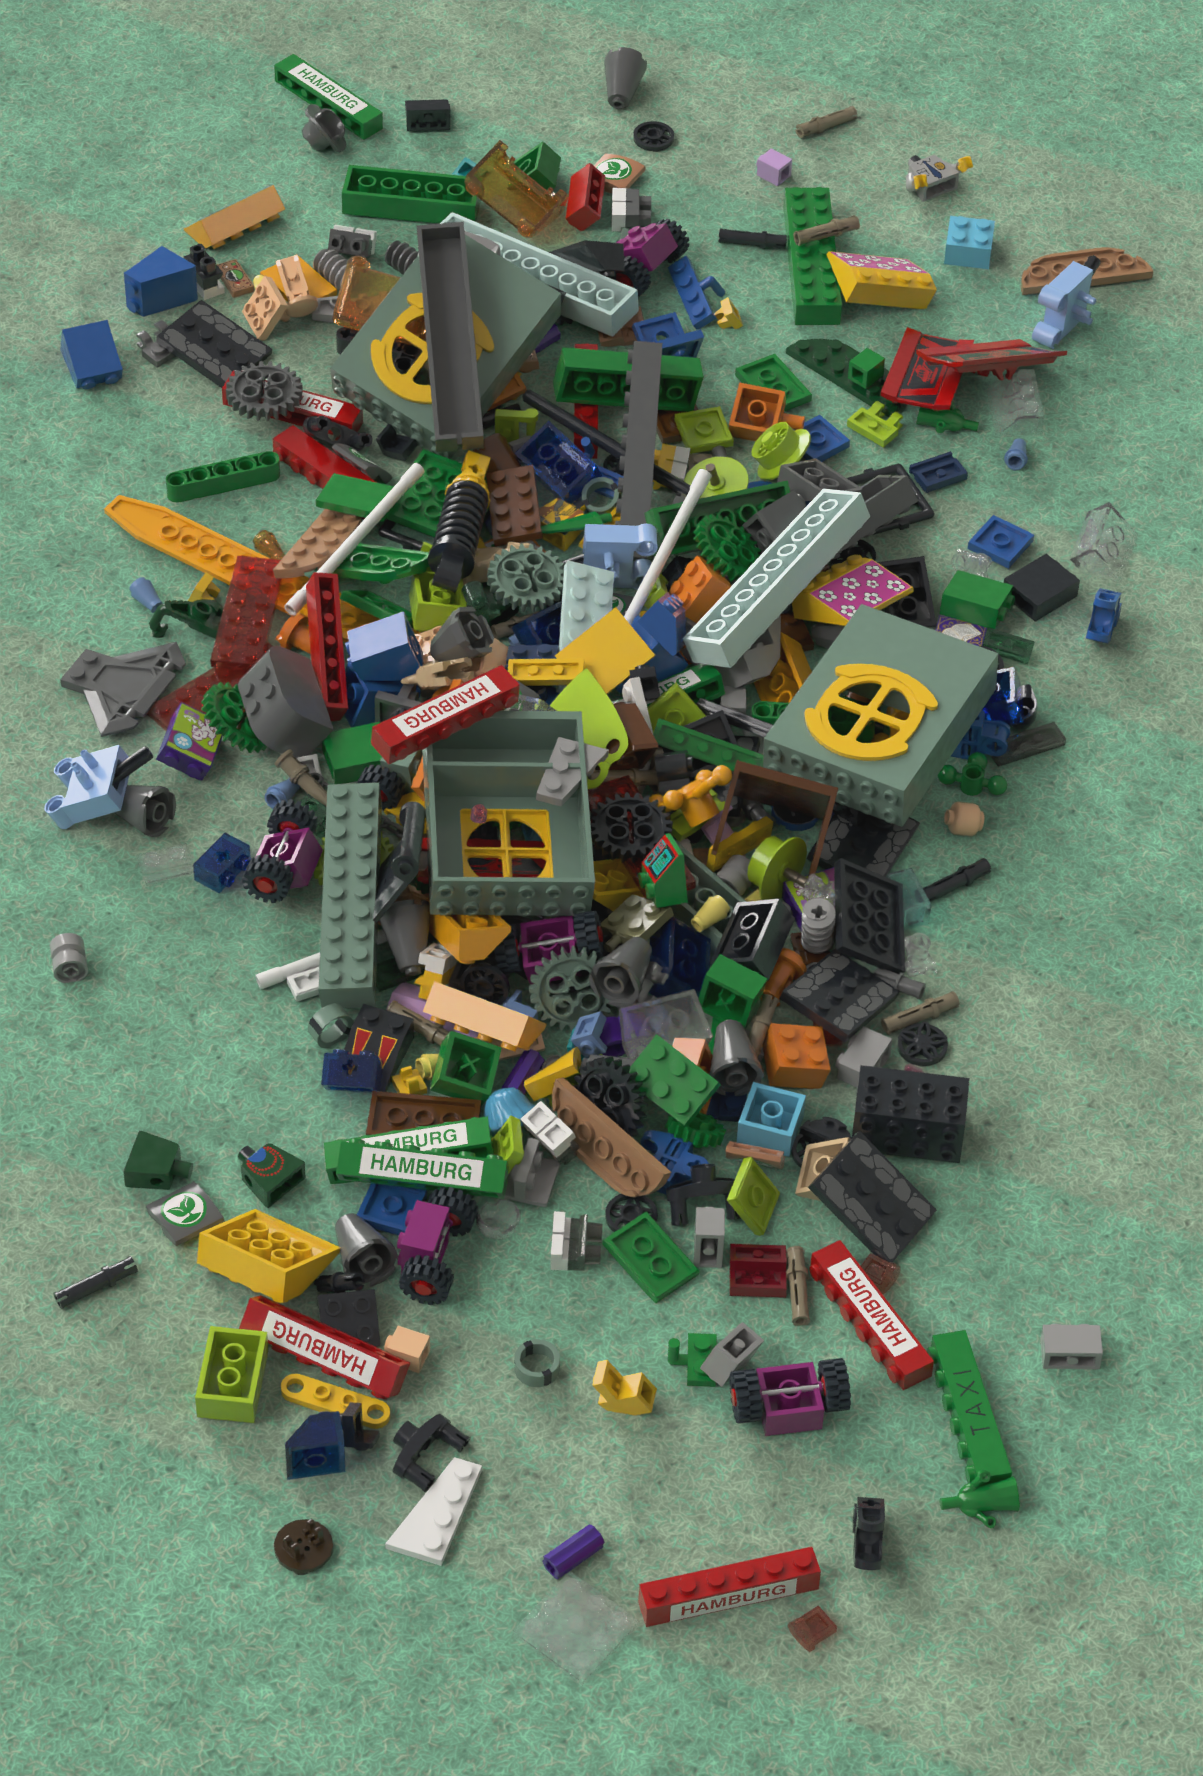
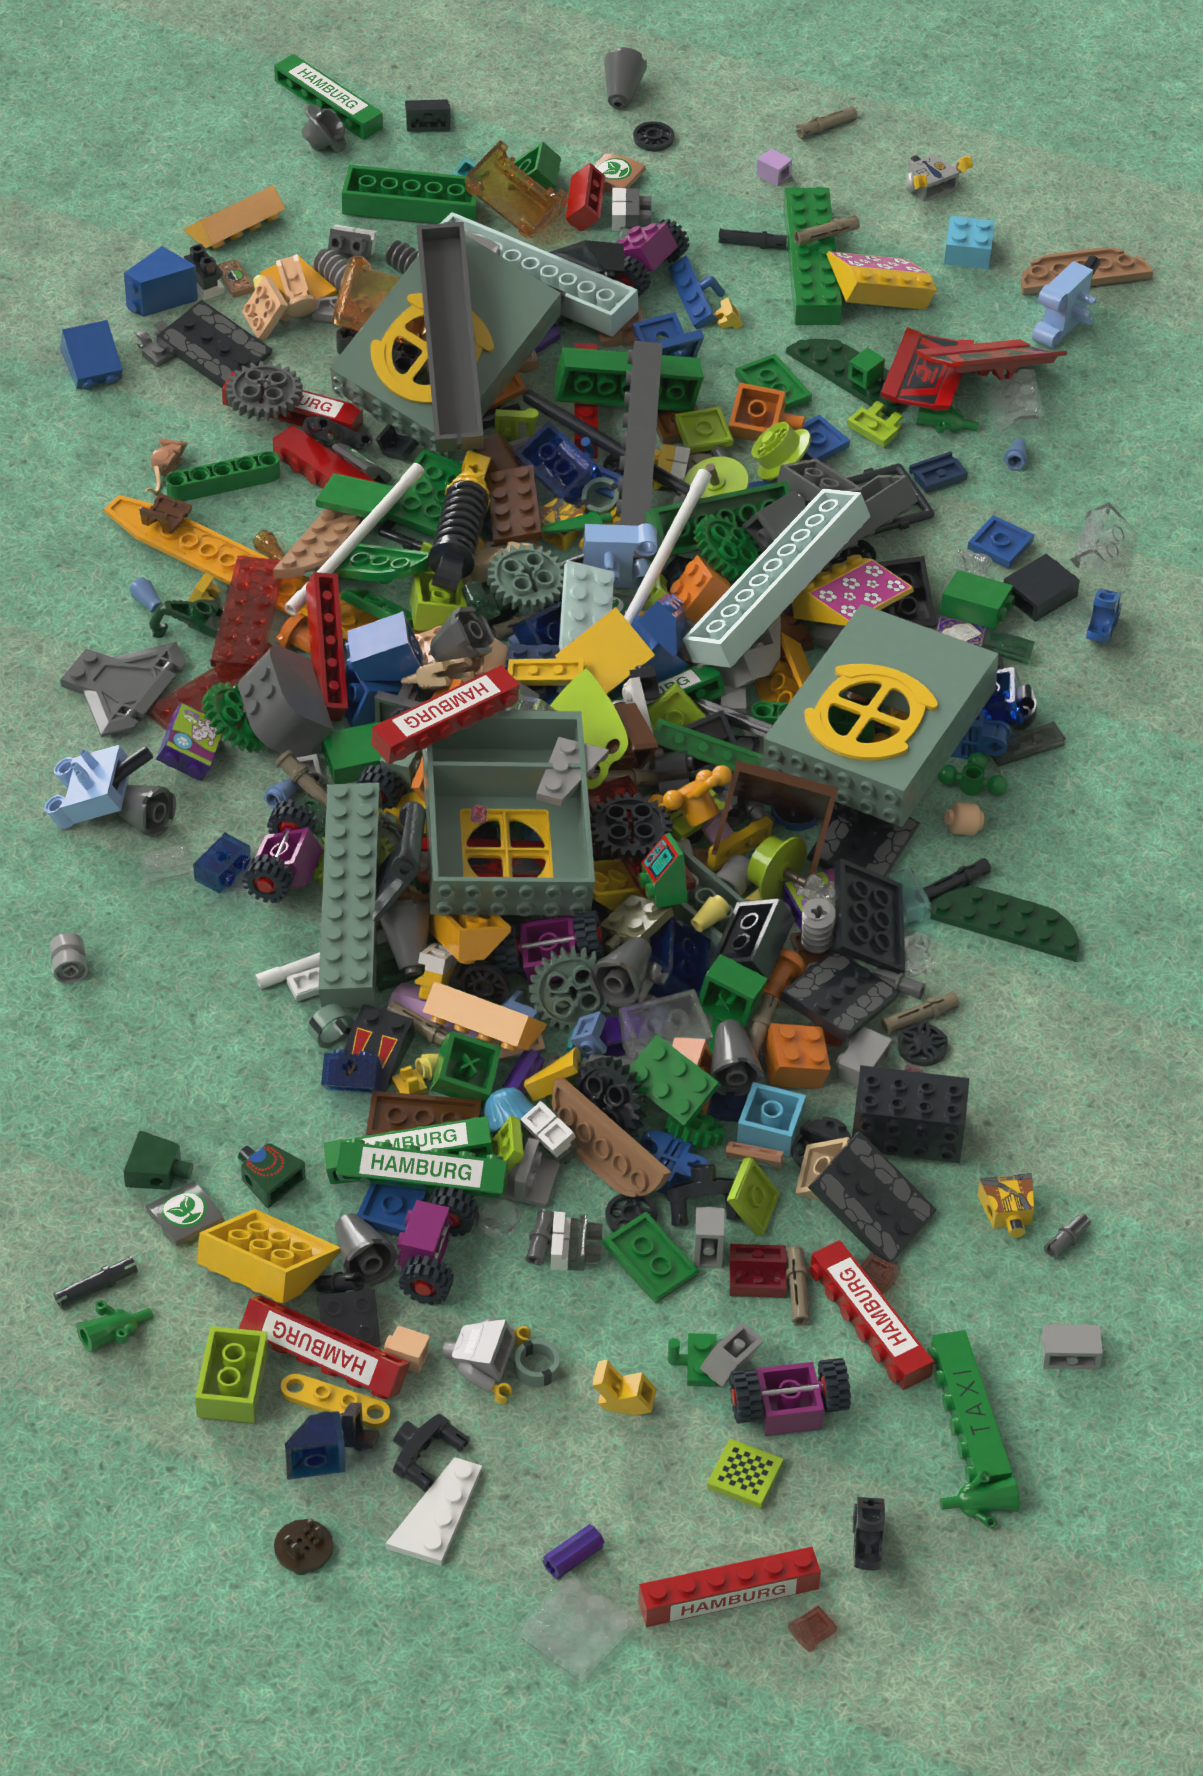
none -> green piece [76,1300,153,1352]
none -> reddish brown piece [139,493,192,534]
none -> nougat animal [145,439,188,495]
none -> light grey torso [443,1317,531,1405]
none -> dark grey pin [525,1209,554,1265]
none -> lime tile [707,1438,784,1509]
none -> dark green plate [925,886,1079,962]
none -> torso [977,1173,1034,1238]
none -> dark grey axle [1044,1213,1091,1259]

